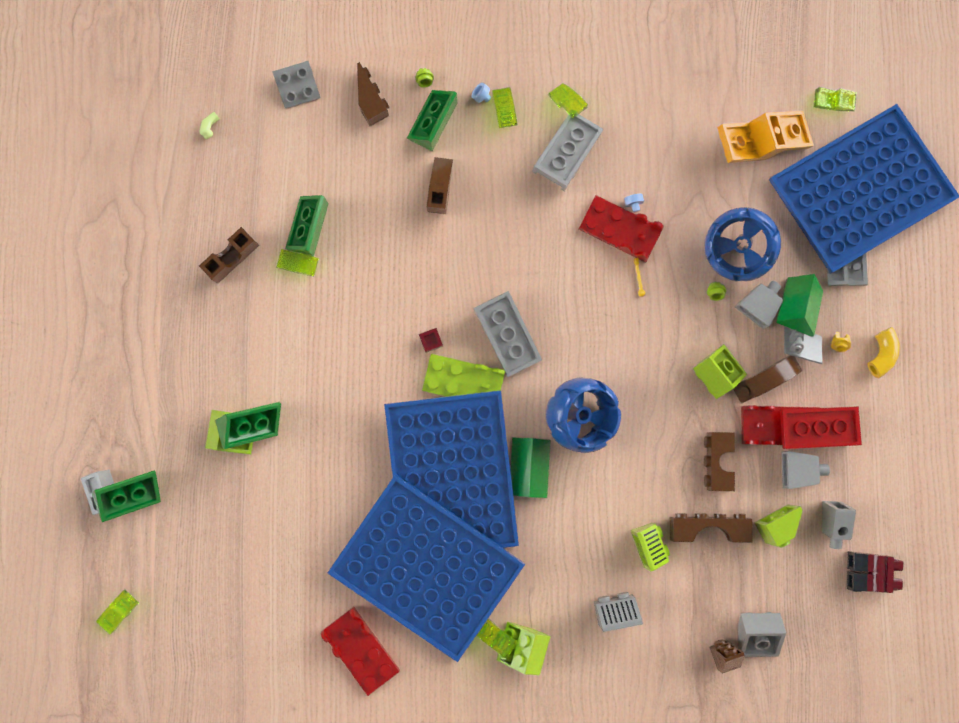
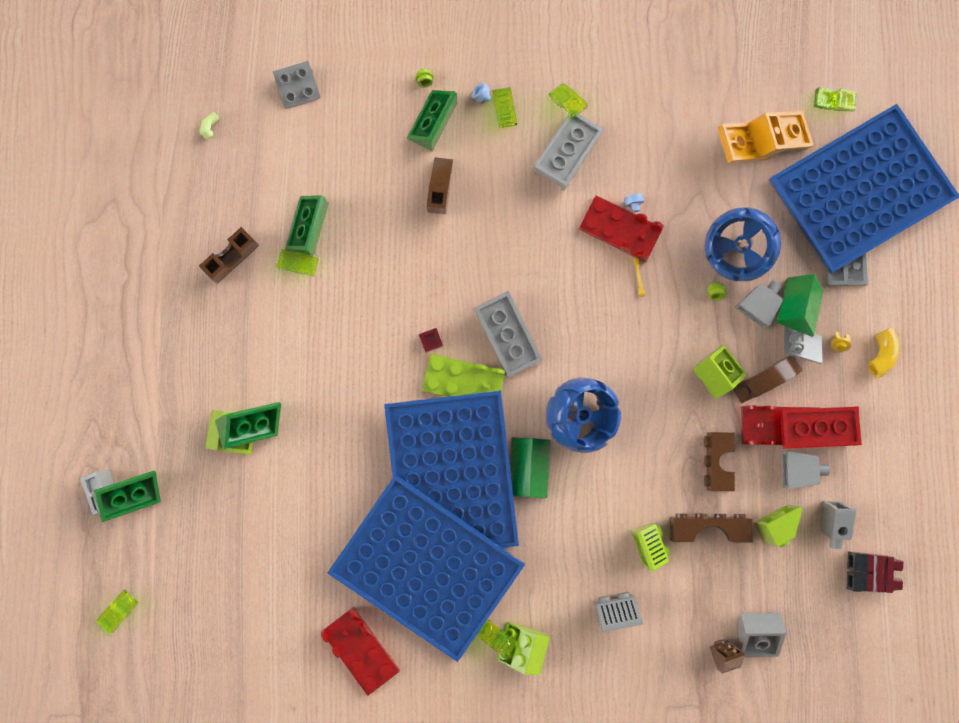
reddish brown slope [357,62,390,126] -> none

